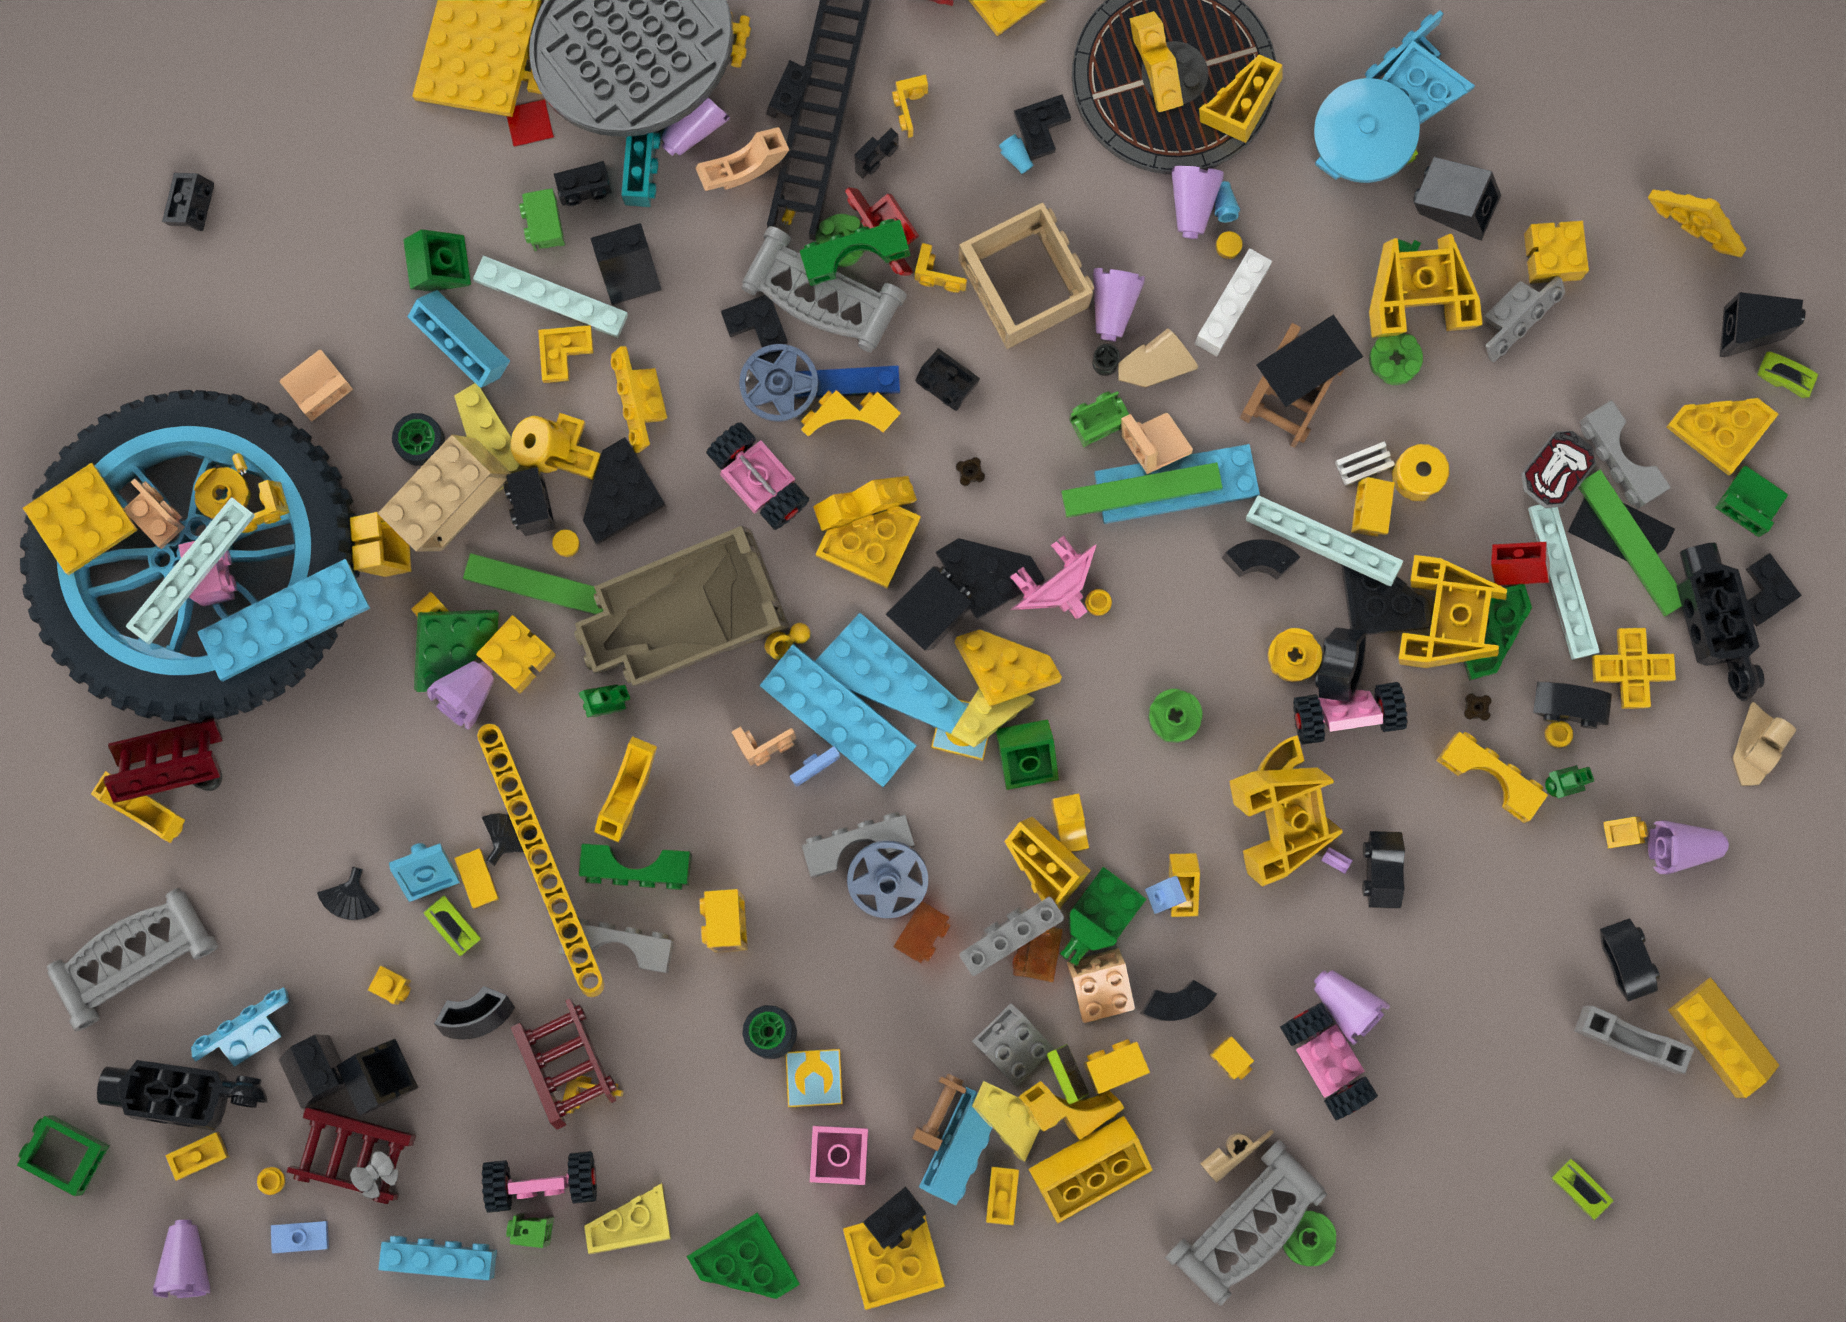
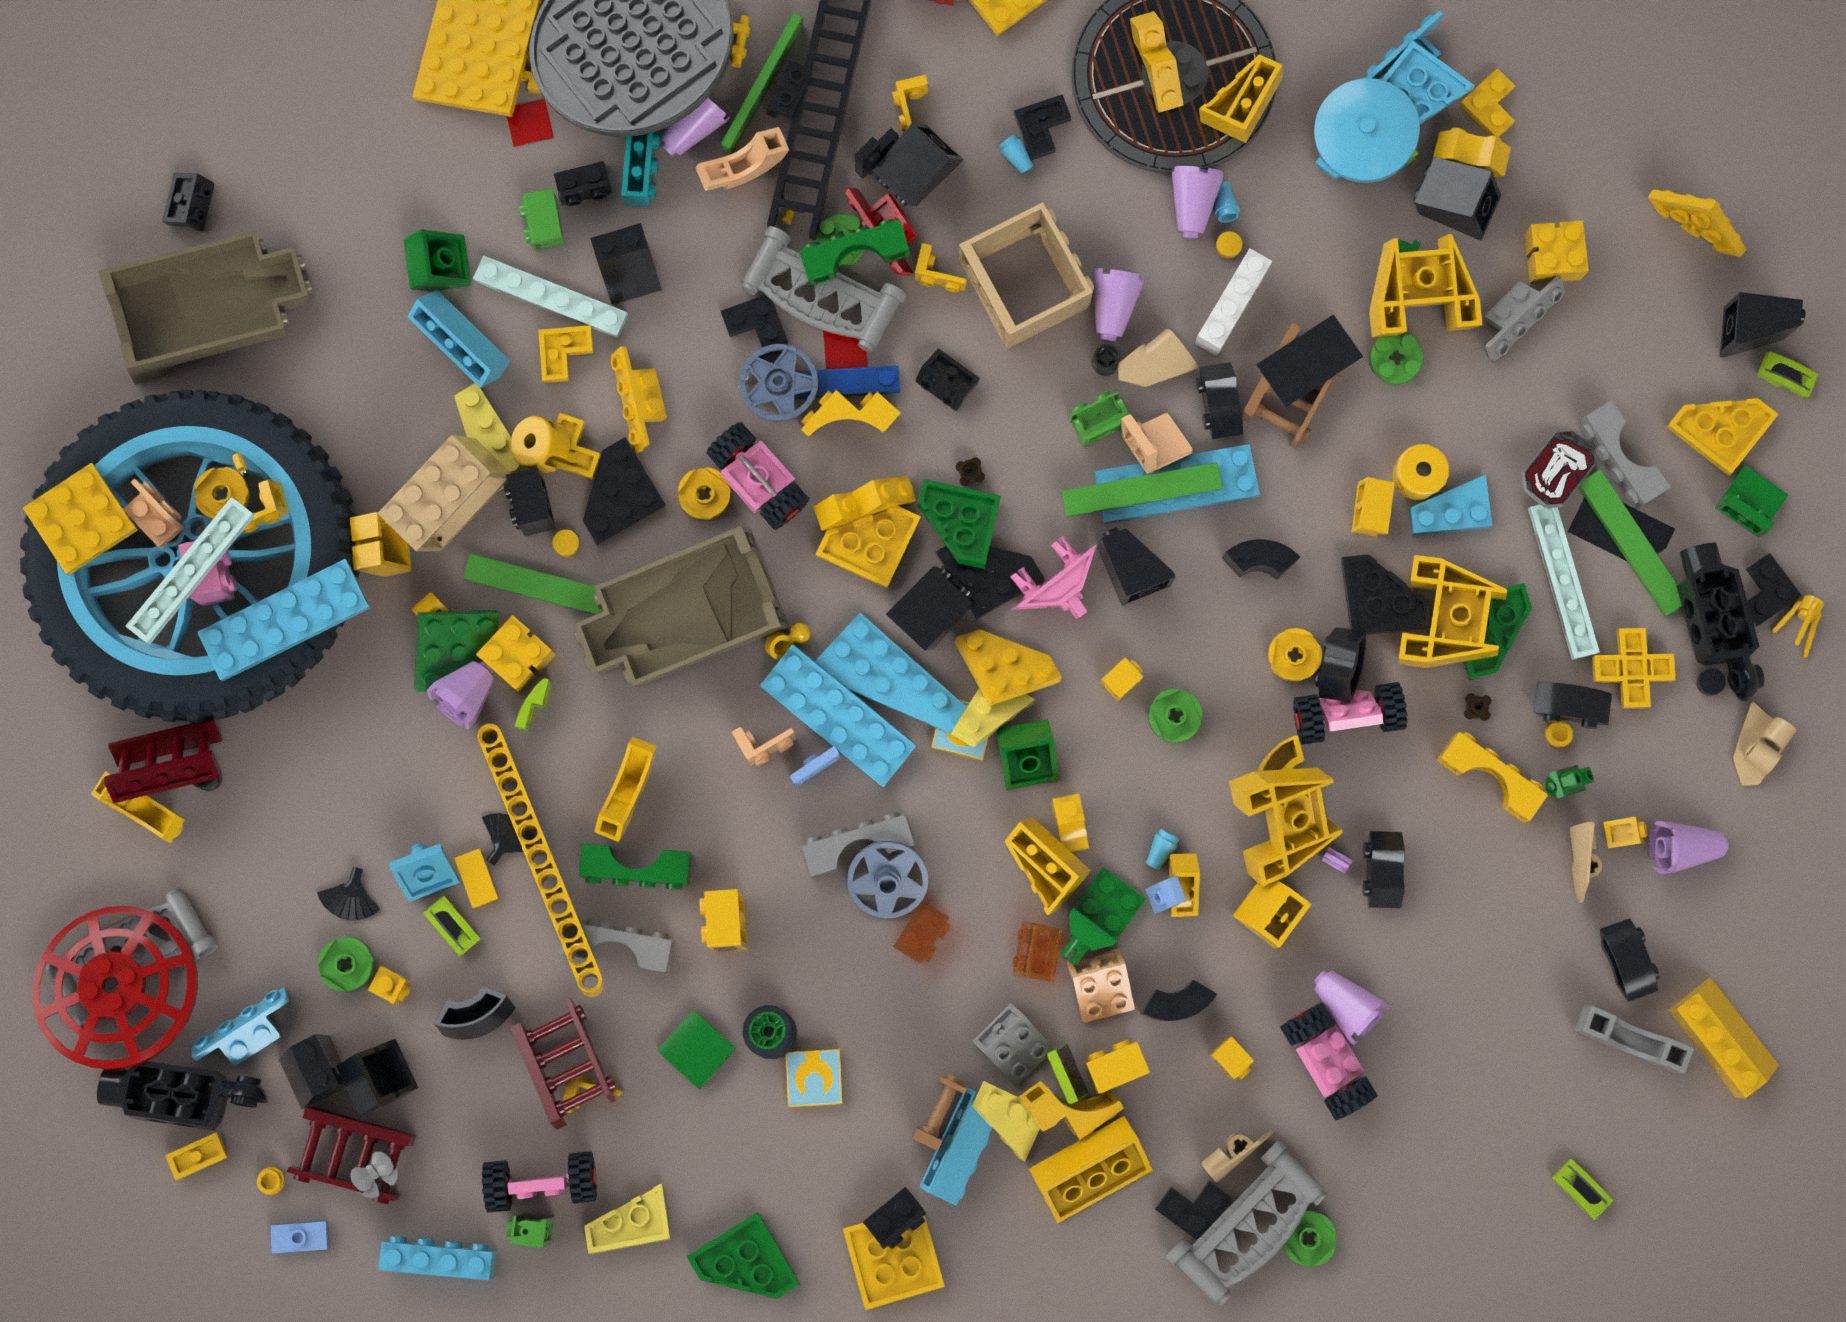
green window [17,1115,110,1196] -> none
lavender cone [153,1220,210,1298] -> none
light nougat bracket [280,350,353,422] -> none
wheel [392,413,445,465] -> none
green hips [579,684,630,718] -> none
bright pink brick [810,1125,868,1185] -> none
light grey bracket [959,896,1064,976] -> none
yellow plate [986,1166,1019,1225] -> none
yellow plate [1085,589,1112,616] -> none
light aqua plate [1246,495,1403,586] -> none
white tile [1335,441,1395,486] -> none
red brick [1491,541,1550,585] -> none
none -> red dish [33,906,198,1070]
none -> dark tan panel [98,231,313,384]
none -> bright green plate [318,937,375,992]
none -> lime slope [515,678,552,732]
none -> green slope [657,1010,737,1090]
none -> yellow plate [678,467,731,522]
none -> bright green tile [721,12,803,155]
none -> red sticker [823,330,868,370]
none -> black slope [872,123,964,206]
none -> green plate [918,479,1001,569]
none -> black slope [1097,527,1176,606]
none -> yellow brick [1100,658,1143,702]
none -> medium azure cone [1146,829,1180,871]
none -> black plate [1155,1181,1232,1240]
none -> black brick [1196,362,1243,439]
none -> yellow slope [1232,881,1312,949]
none -> medium azure wing [1409,474,1493,535]
none -> yellow brick [1432,128,1511,177]
none -> yellow plate [1459,68,1515,137]
none -> tan panel [1569,821,1602,903]
none -> black tile [1696,668,1726,696]
none -> yellow plant [1772,595,1824,658]

